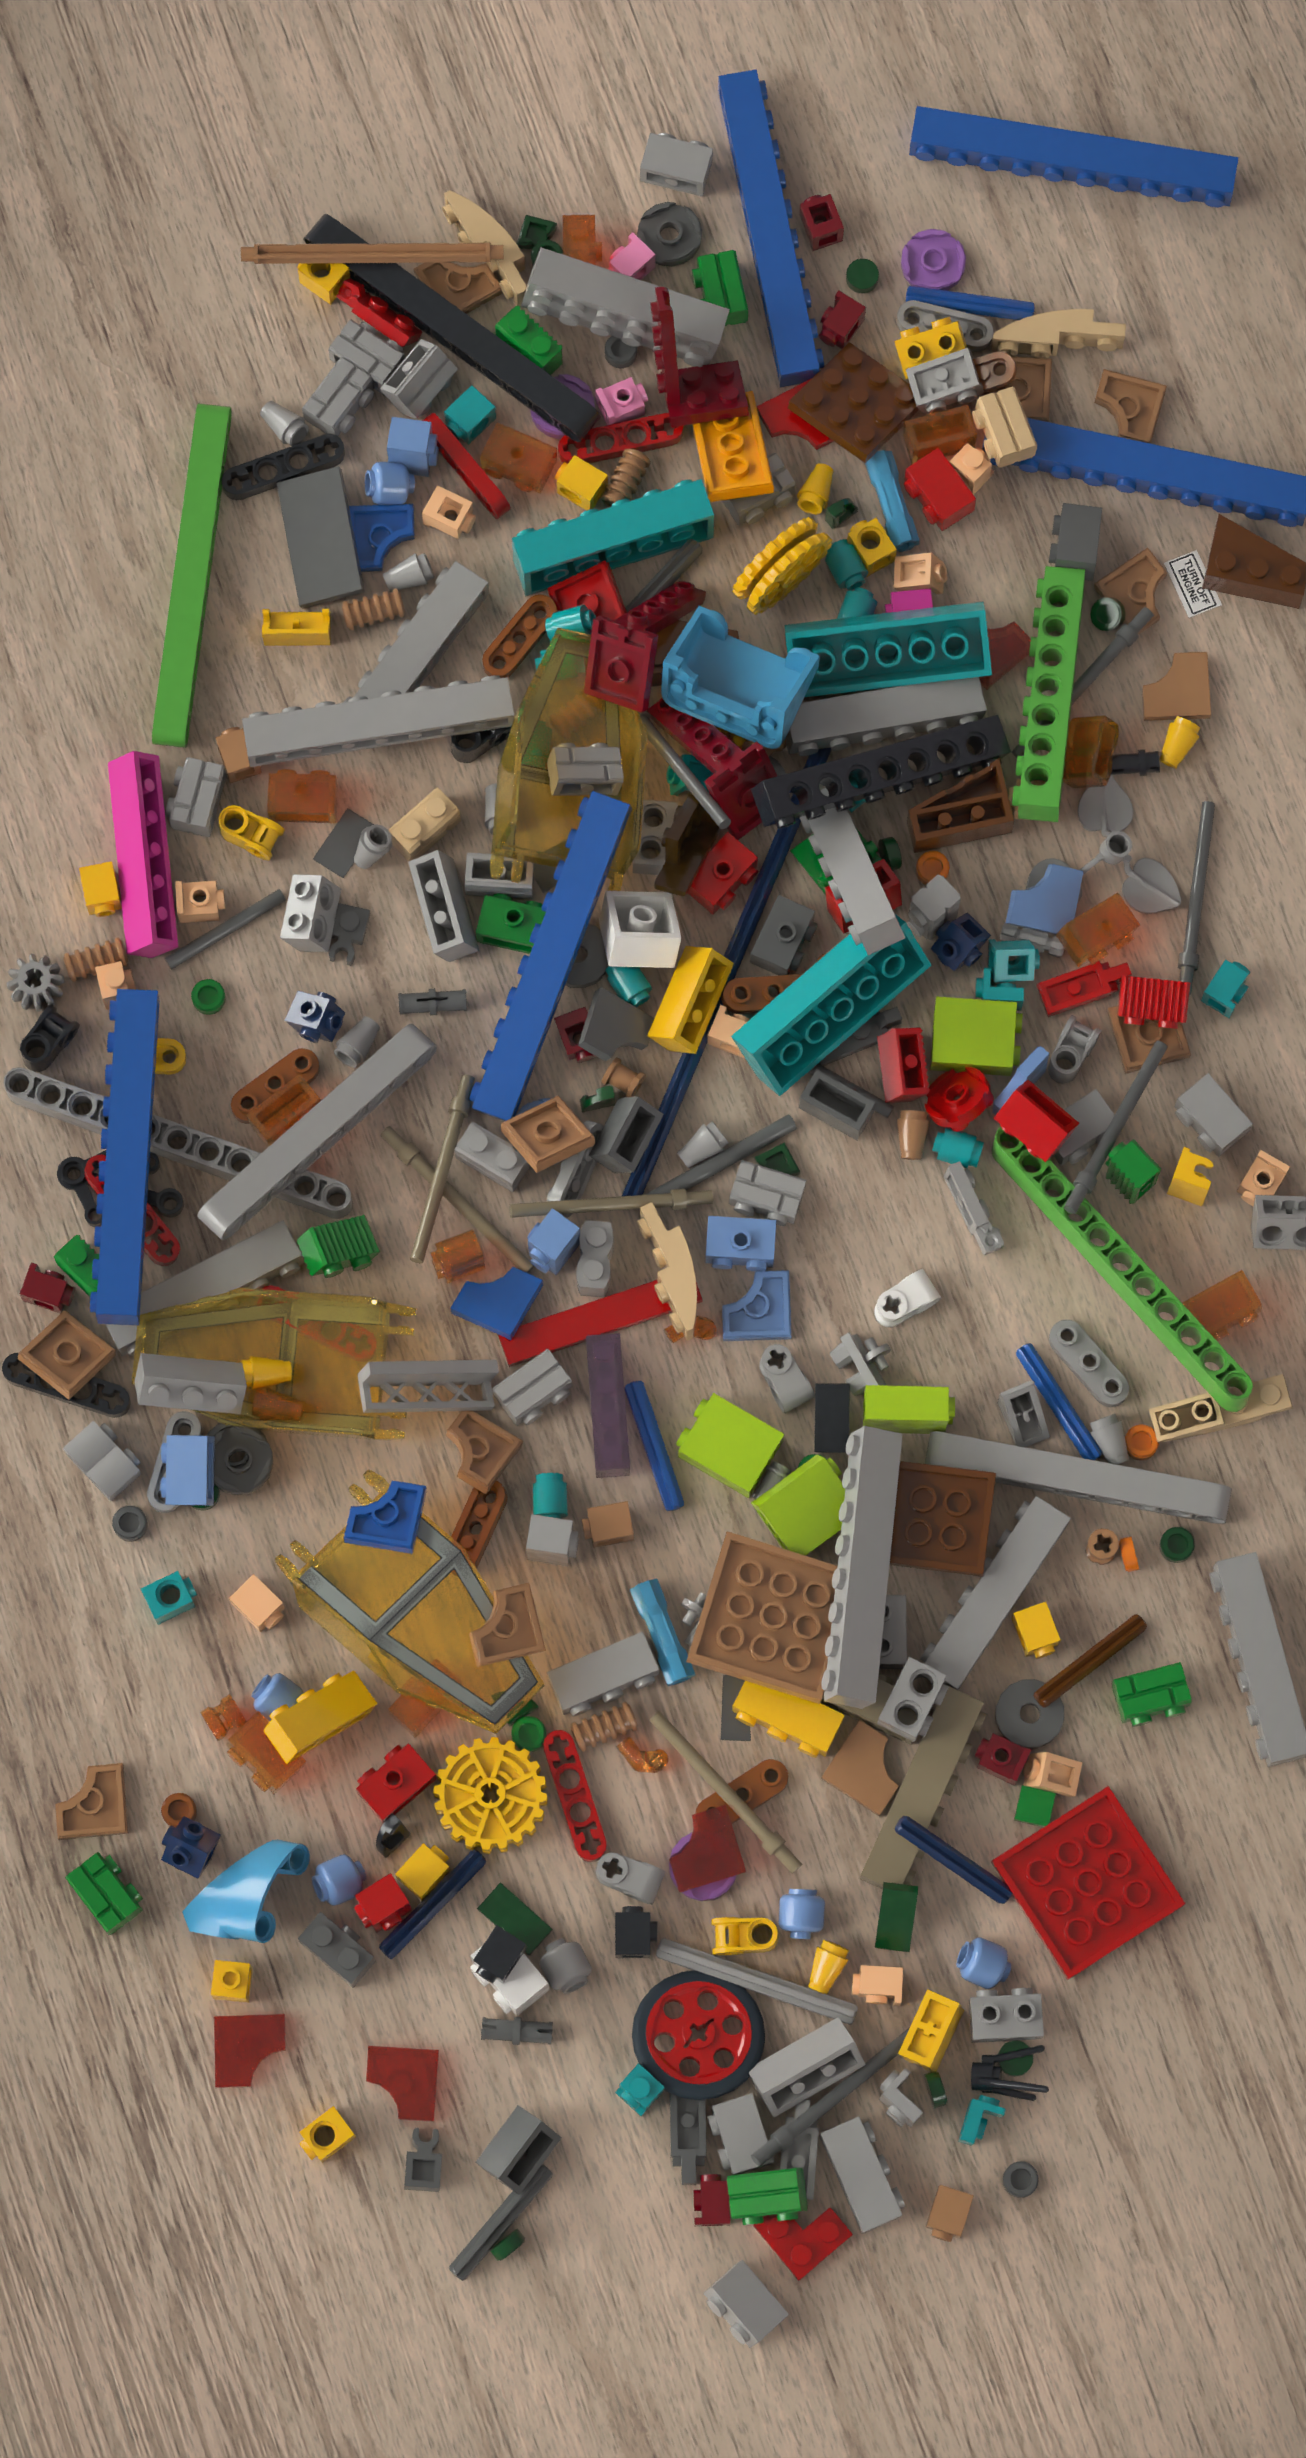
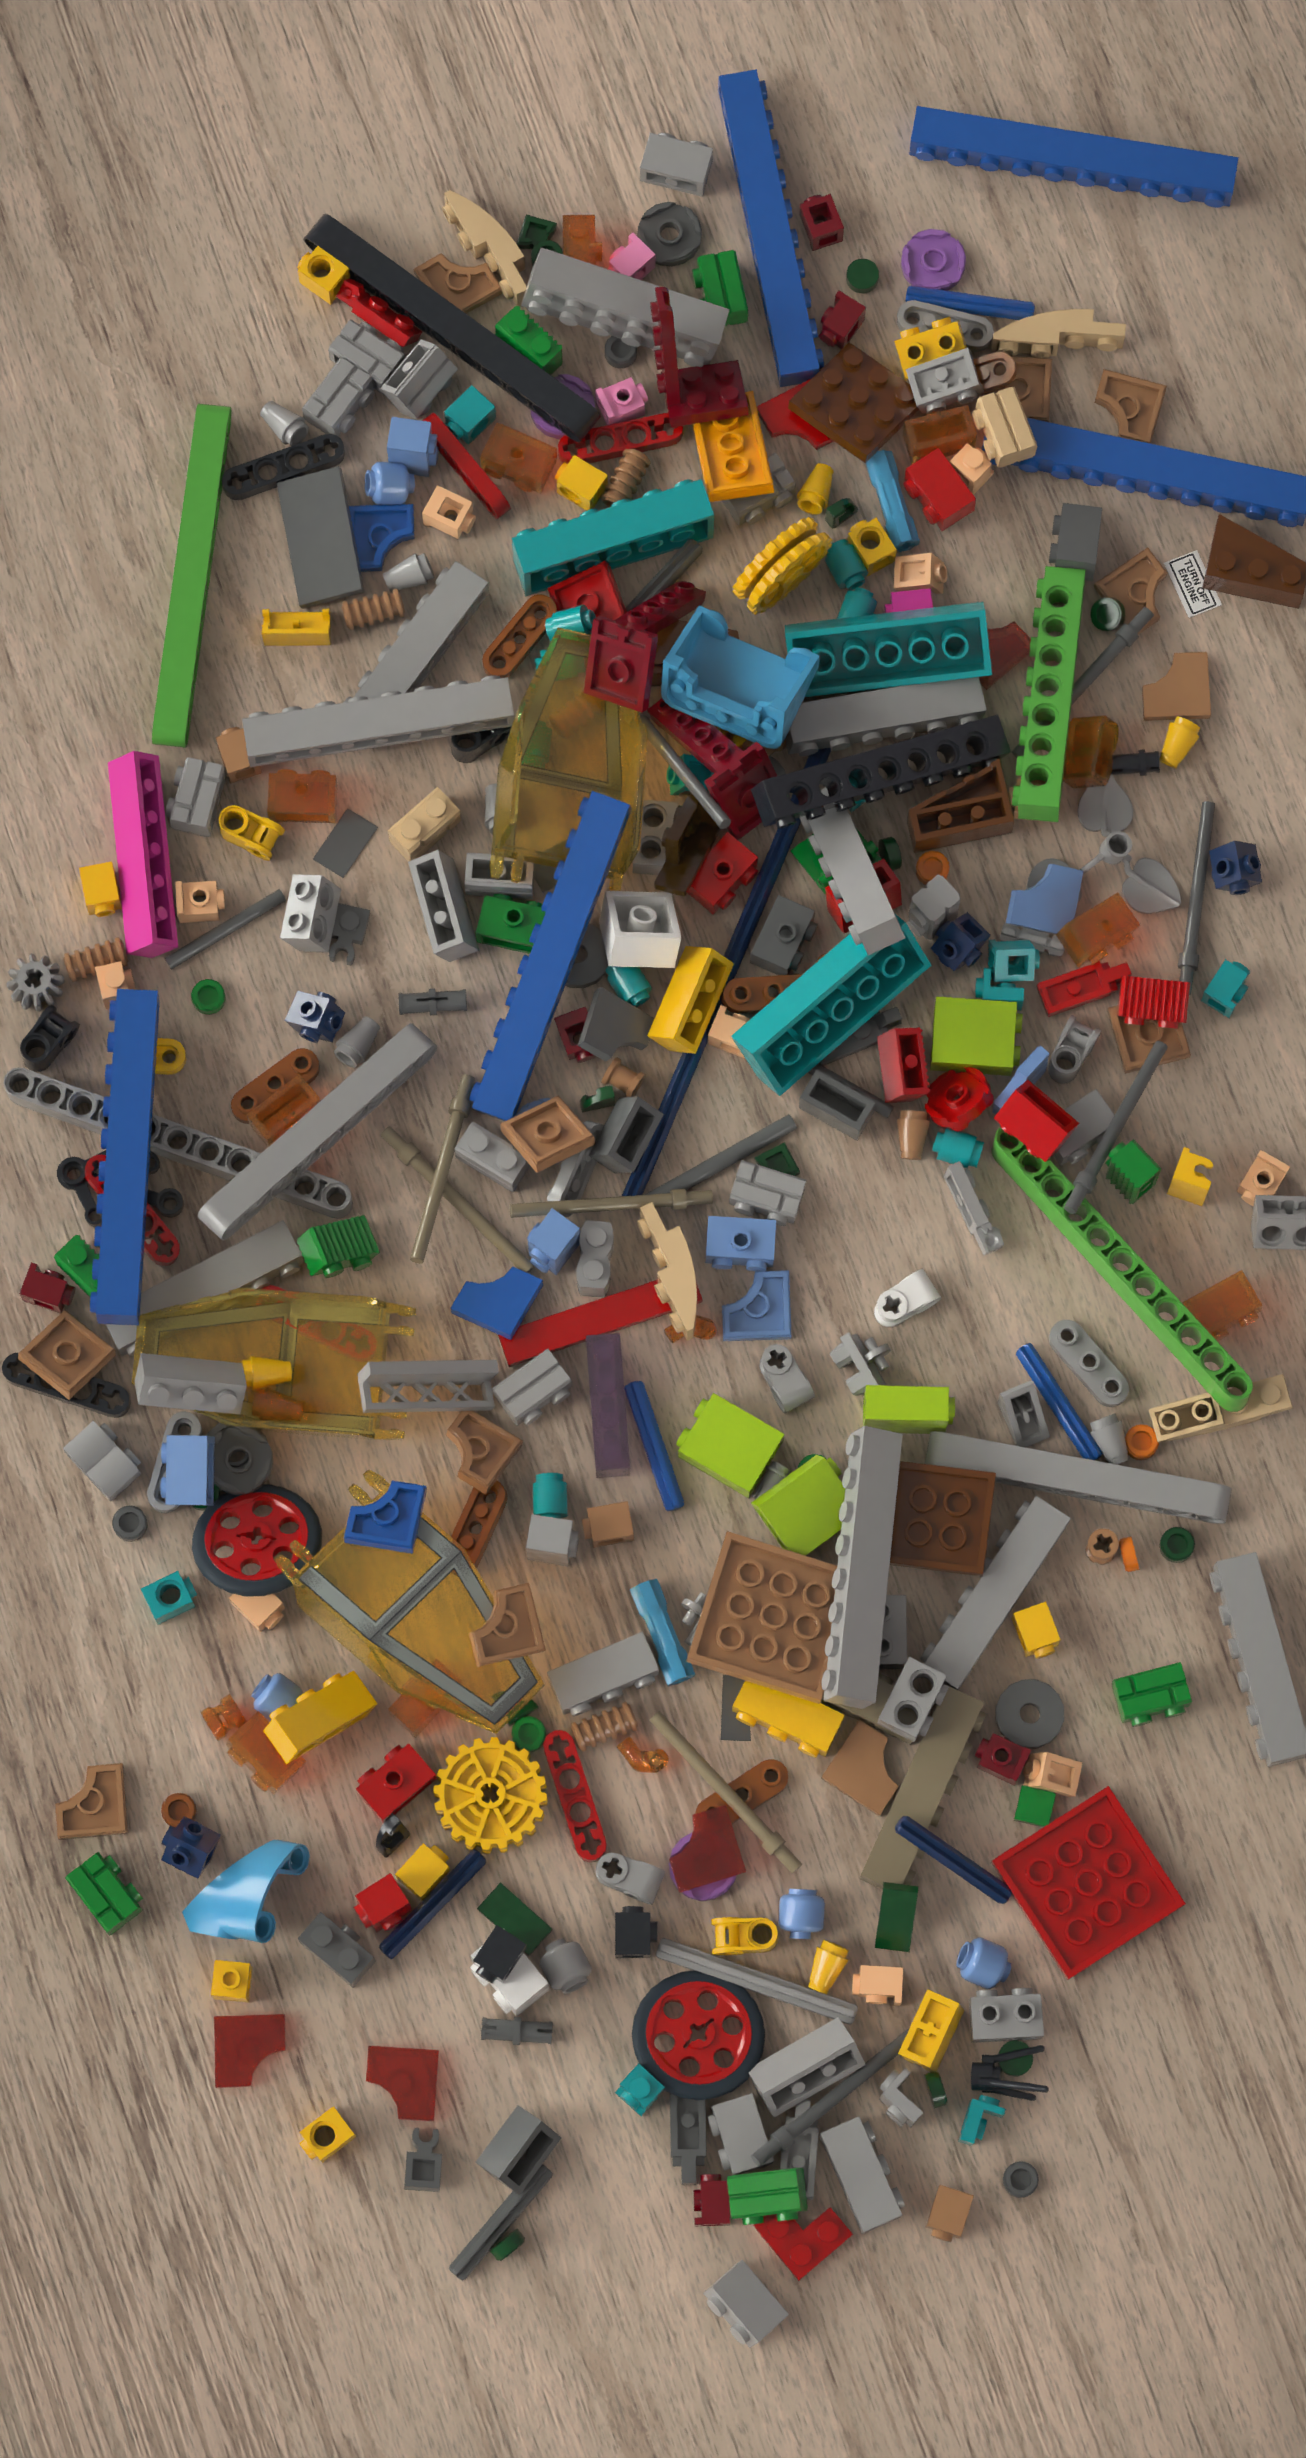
medium nougat piece [241,242,504,264] -> none
medium blue head [312,1854,366,1906] -> none
light grey cone [354,824,392,869] -> none
clear orange brick [430,1229,486,1284] -> none
light grey brick [547,743,624,795] -> none
light grey cone [677,1121,729,1168] -> none
black tile [814,1383,850,1453] -> none
reddish brown axle [1033,1614,1147,1708] -> none
light grey brick [1174,1073,1253,1157] -> none
none -> red wedge [192,1484,322,1597]
none -> dark blue brick [1209,841,1262,895]

